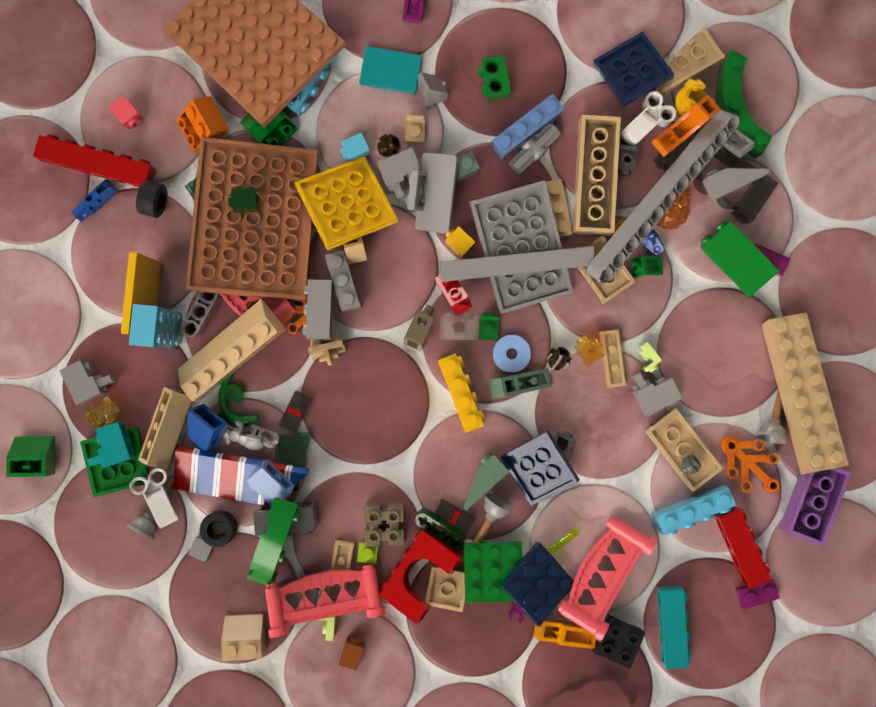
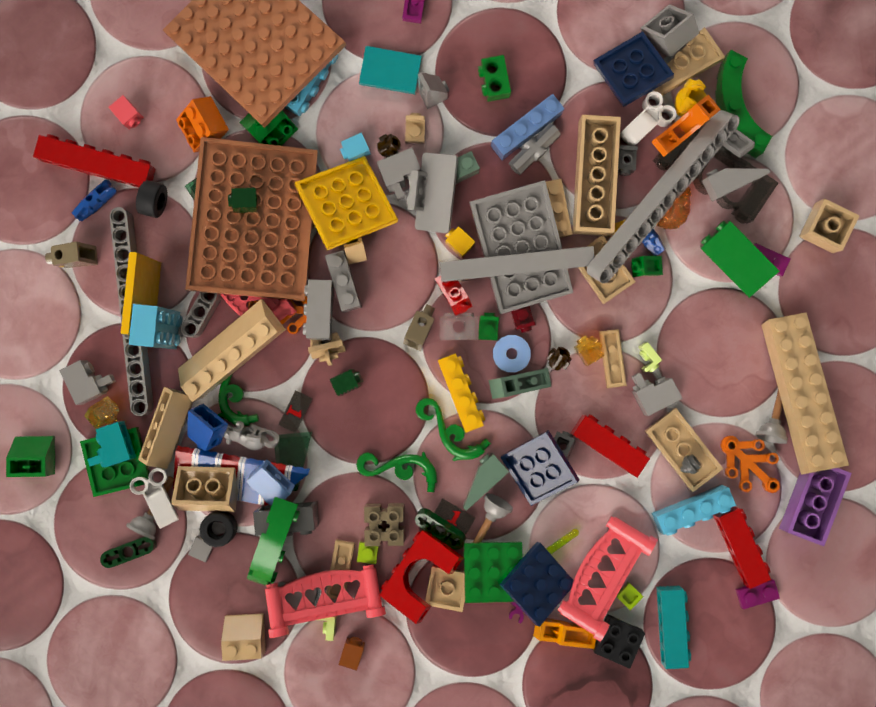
none -> dark tan torso [45,242,98,268]
none -> dark green beam [100,537,157,568]
none -> light grey beam [110,207,154,416]
none -> tan slope [171,466,238,512]
none -> dark green brick [330,369,363,396]
none -> green plant [356,452,437,492]
none -> green plant [415,398,491,461]
none -> dark red bracket [511,306,536,333]
none -> red brick [570,414,650,478]
none -> lime plate [616,582,644,610]
none -> light grey slope [641,4,699,57]
none -> tan brick [799,199,859,253]

